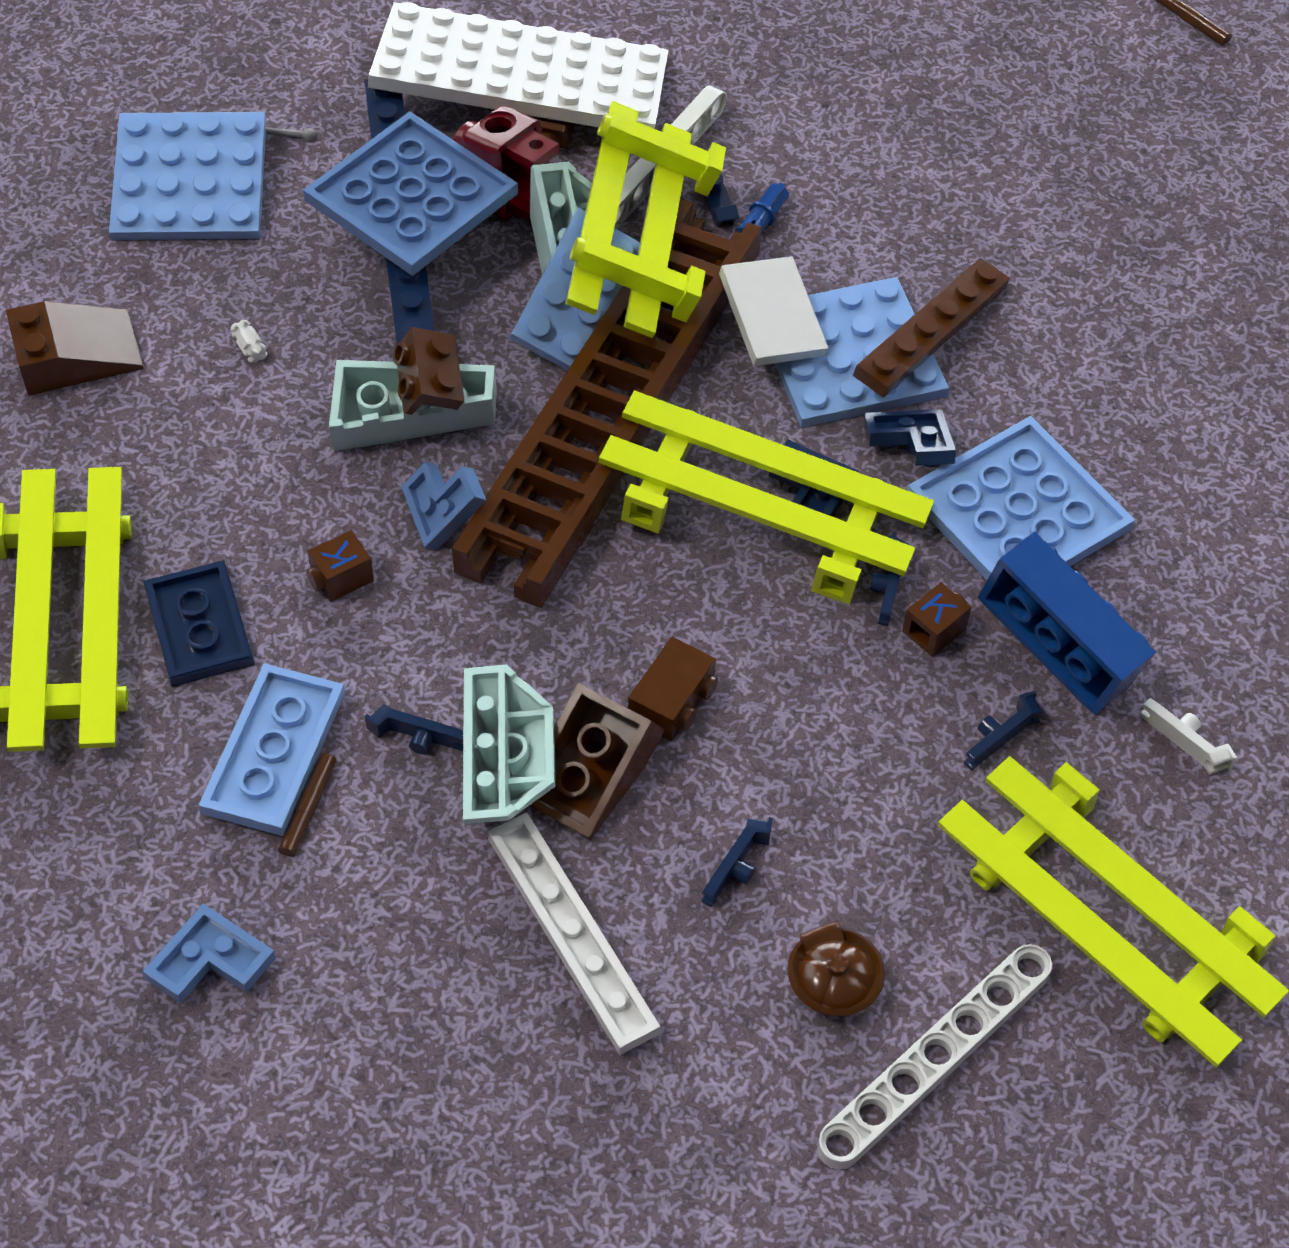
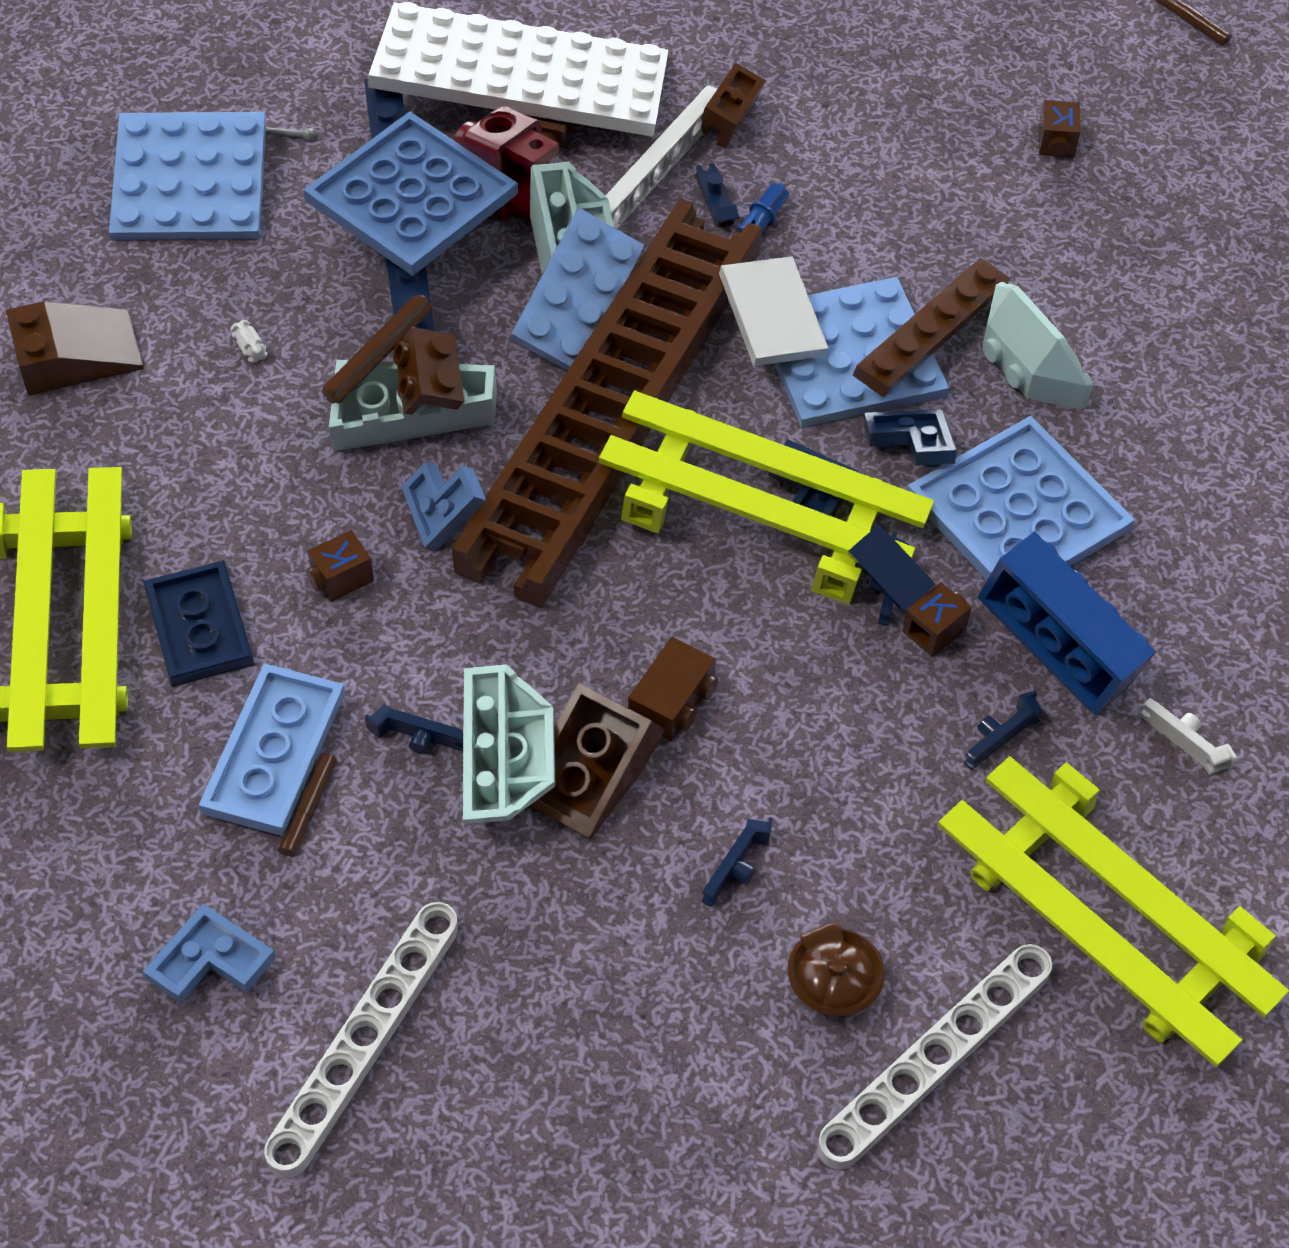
white plate [488,812,661,1056] -> none
neon yellow fence [565,100,726,338] -> none
none -> white beam [264,902,458,1178]
none -> reddish brown axle [322,295,432,404]
none -> reddish brown hinge [701,62,766,148]
none -> dark blue tile [848,524,936,614]
none -> light aqua wedge [982,282,1093,409]
none -> reddish brown brick [1039,100,1080,157]

